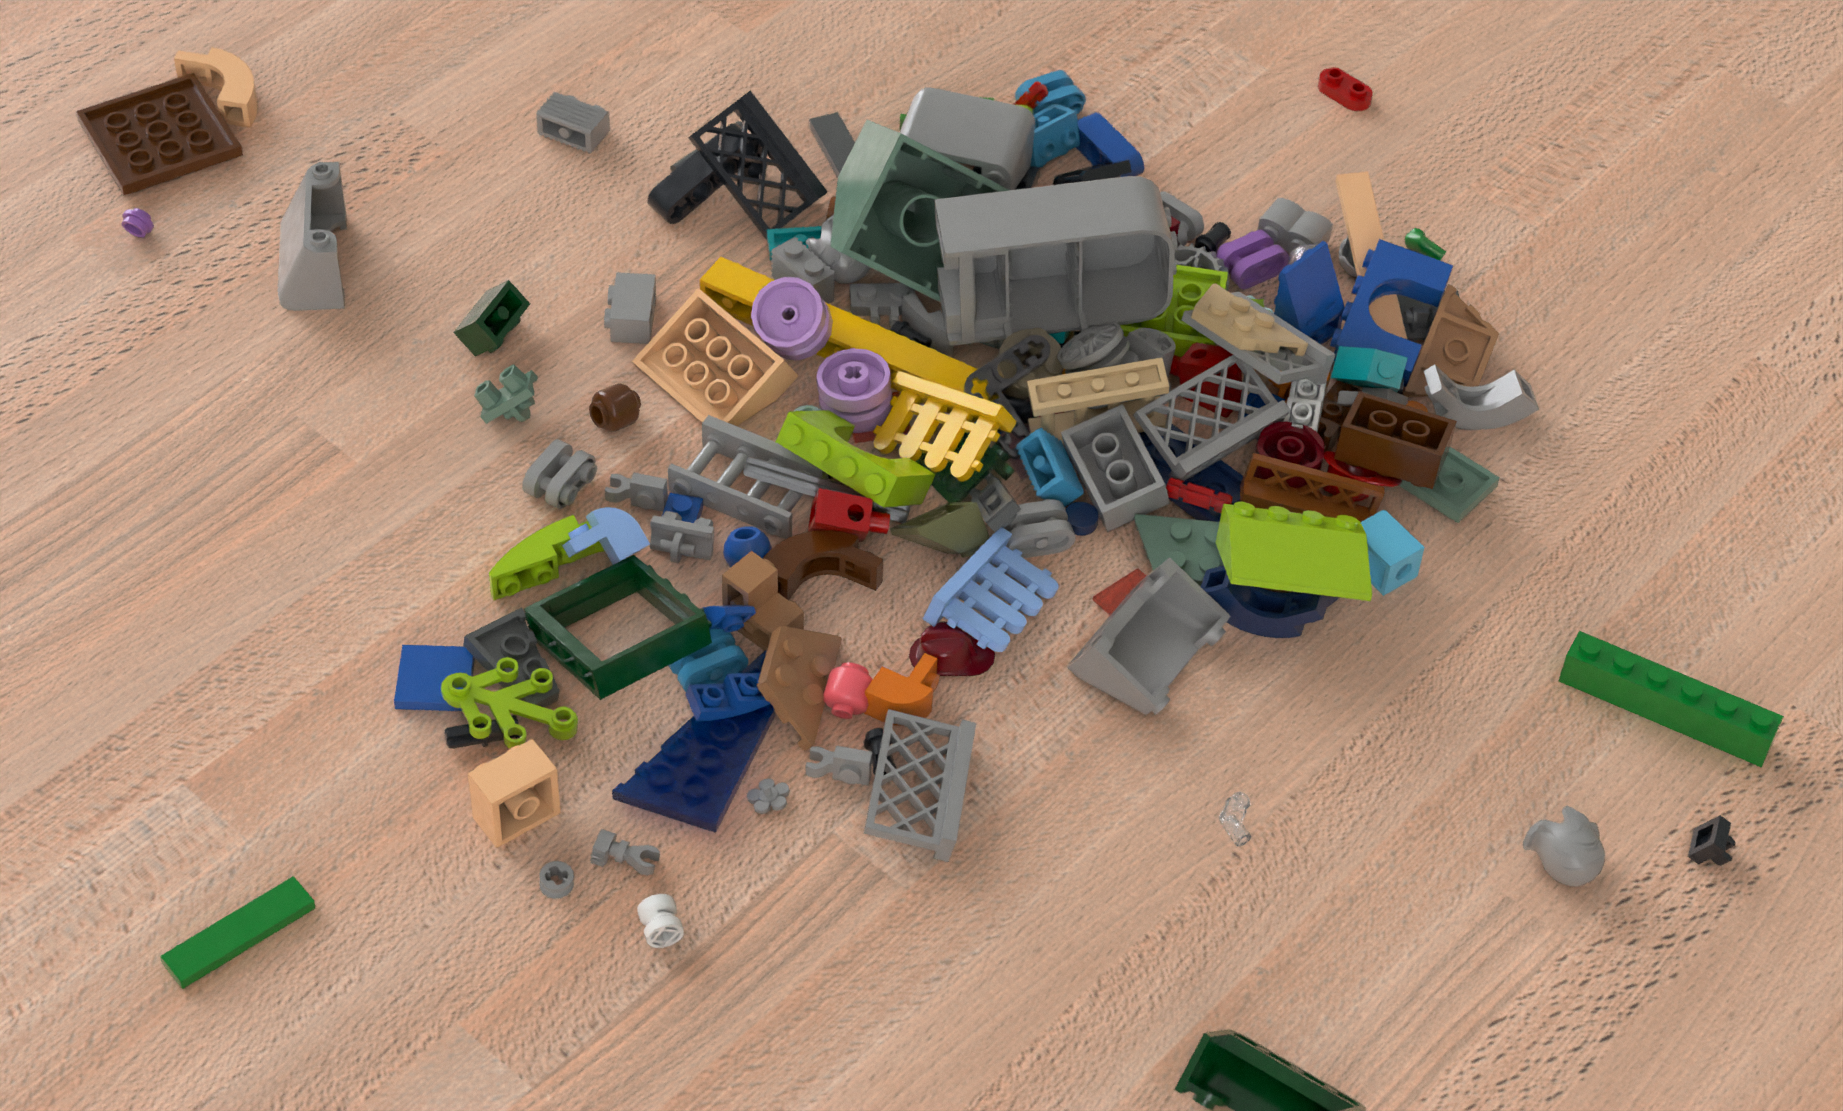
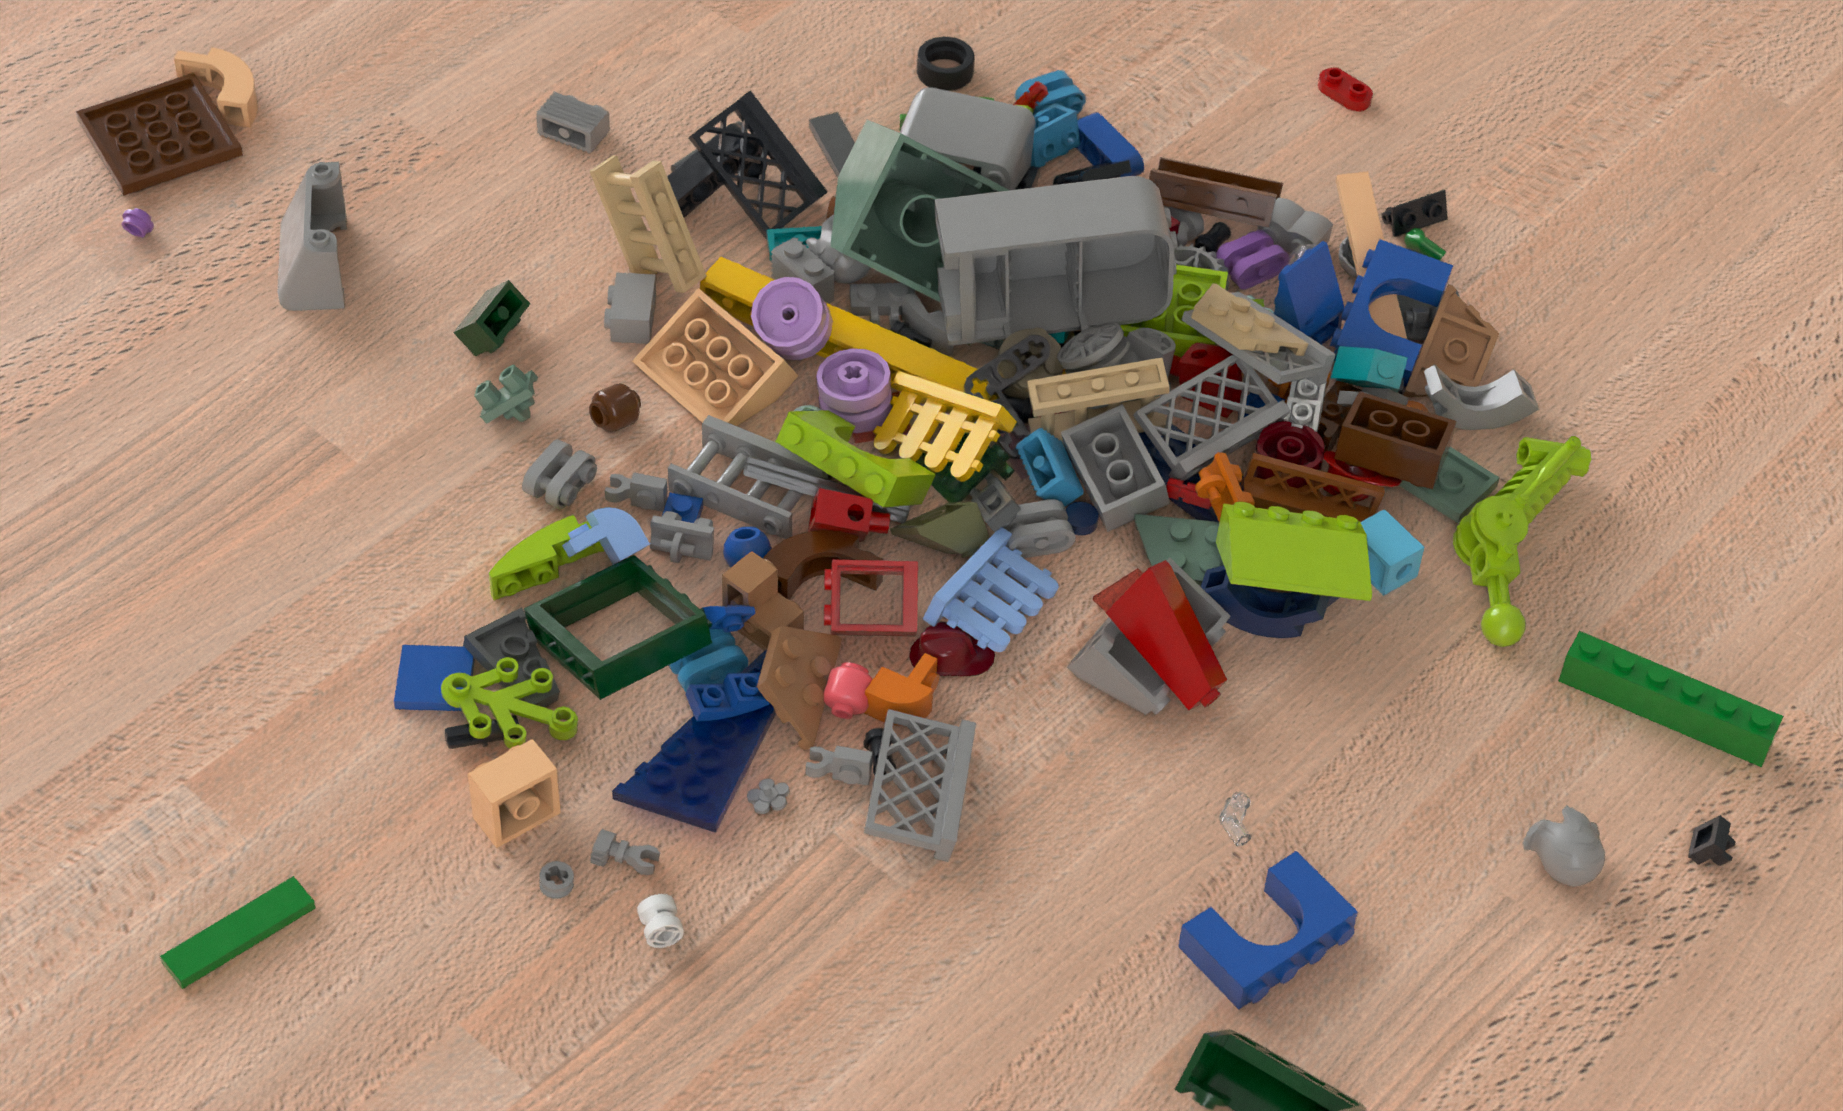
none -> tan fence [590,155,707,293]
none -> red window [824,560,918,637]
none -> black tyre [917,36,975,91]
none -> red slope [1105,560,1227,711]
none -> reddish brown fence [1149,157,1283,228]
none -> blue arch [1178,851,1358,1010]
none -> orange hips [1195,452,1255,522]
none -> black hinge [1382,190,1448,237]
none -> lime piece [1453,436,1592,647]

